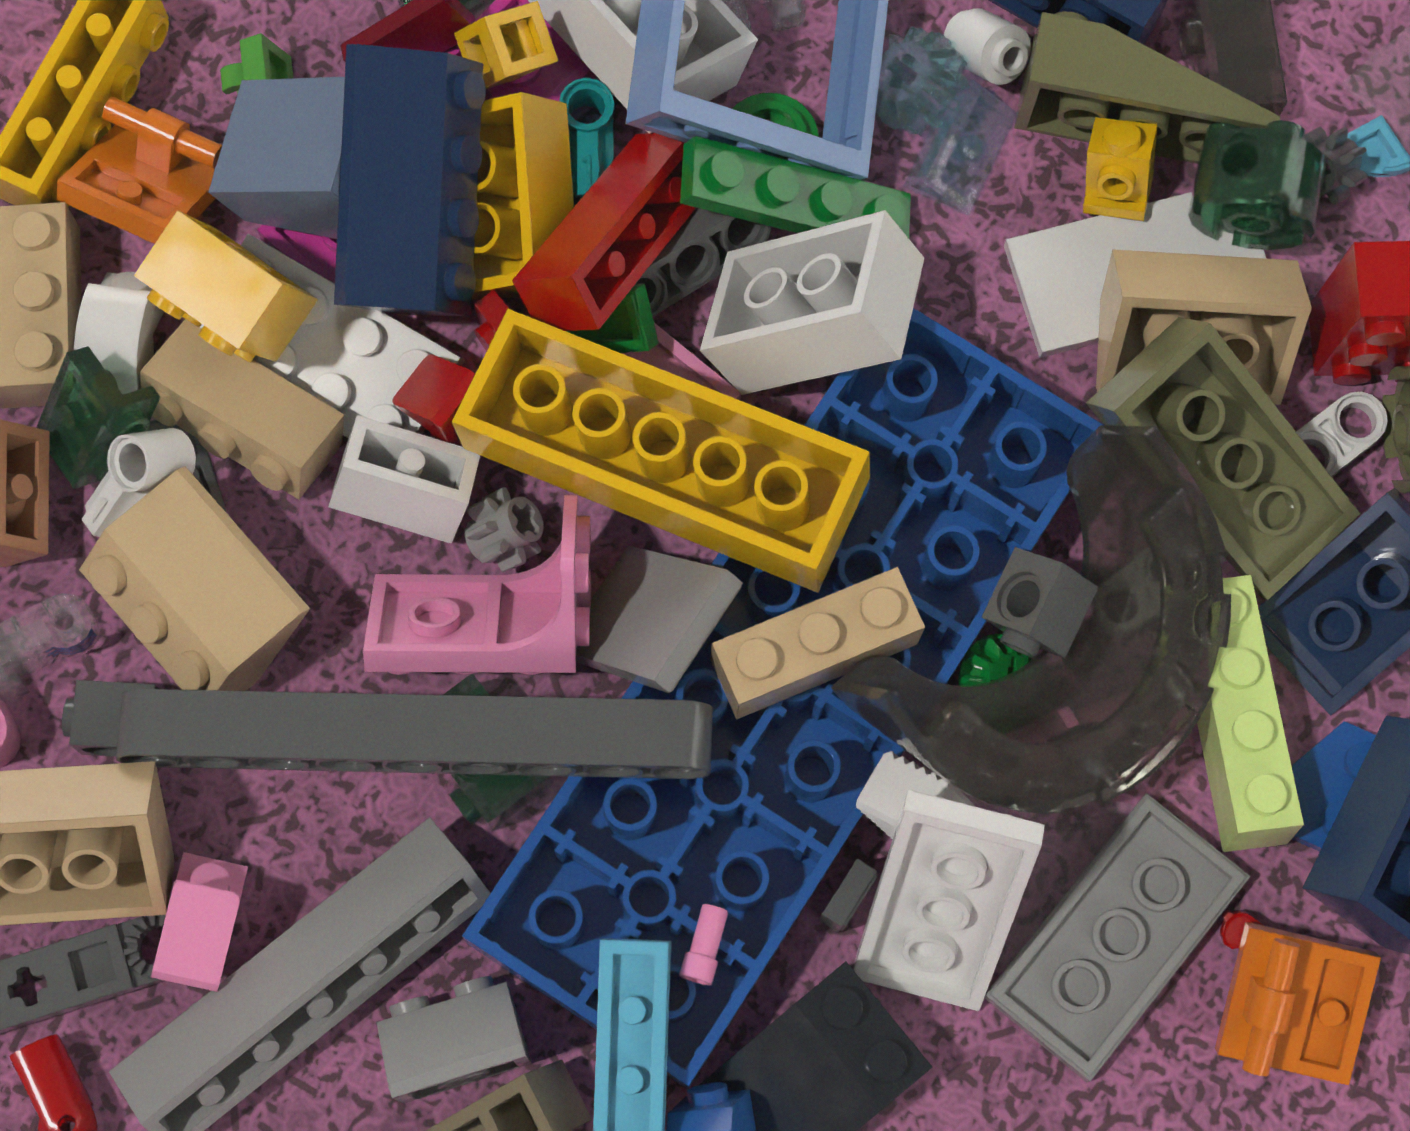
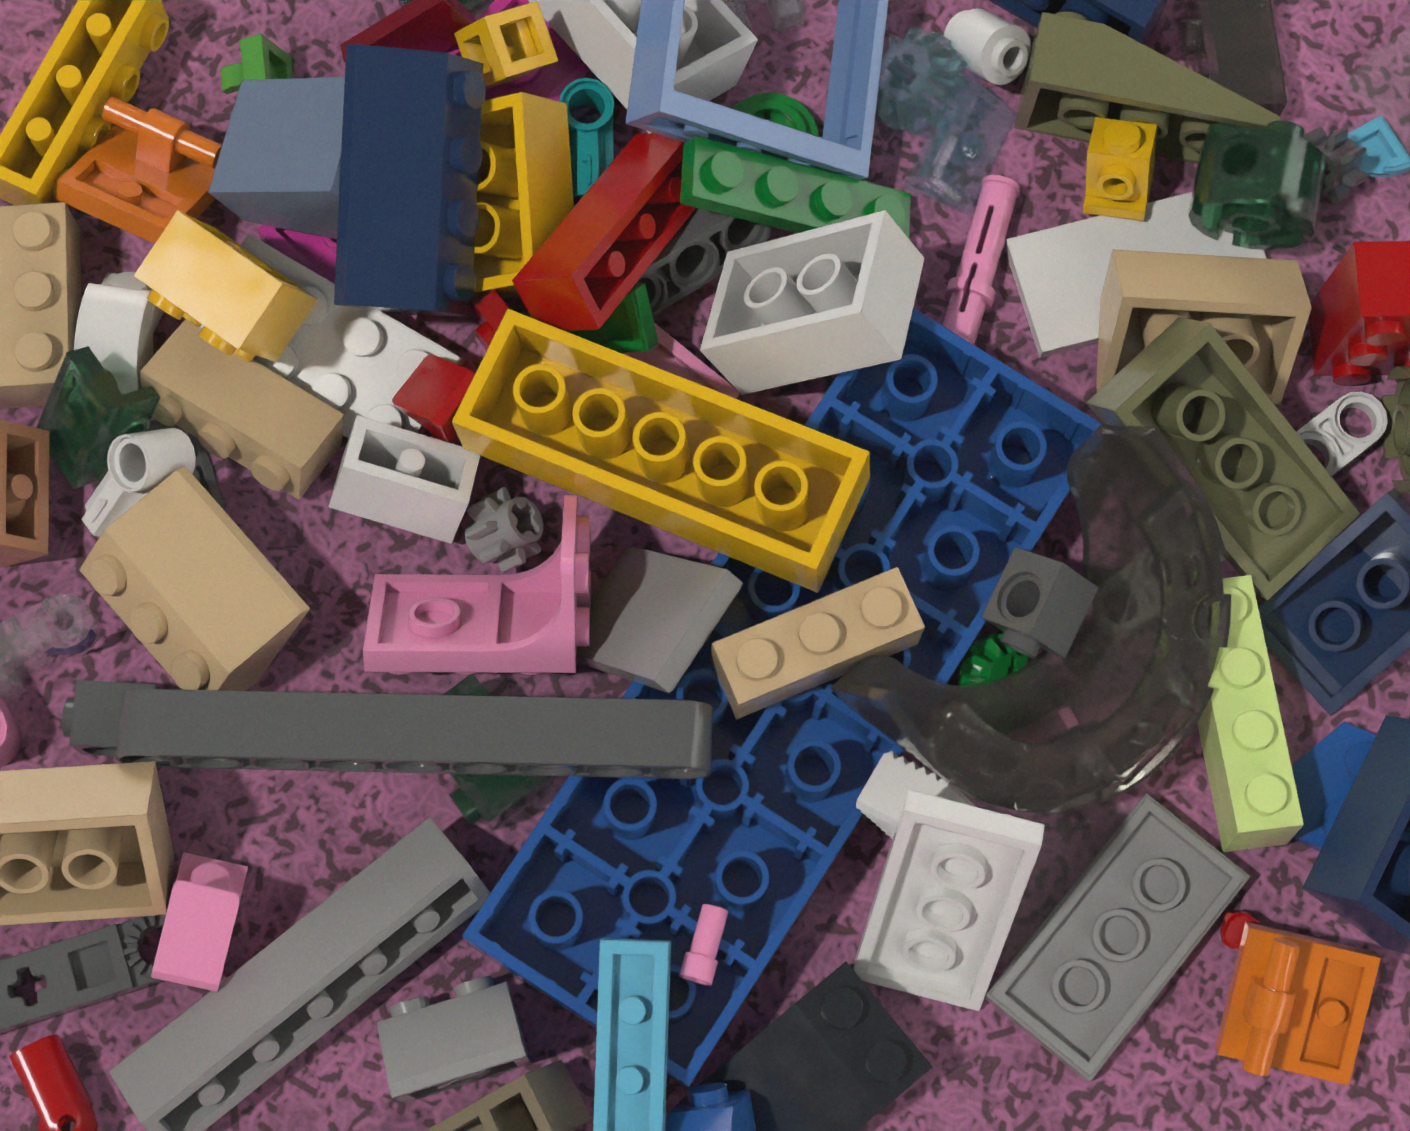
dark grey tile [818,859,878,933] -> none
none -> bright pink pin [942,175,1020,345]

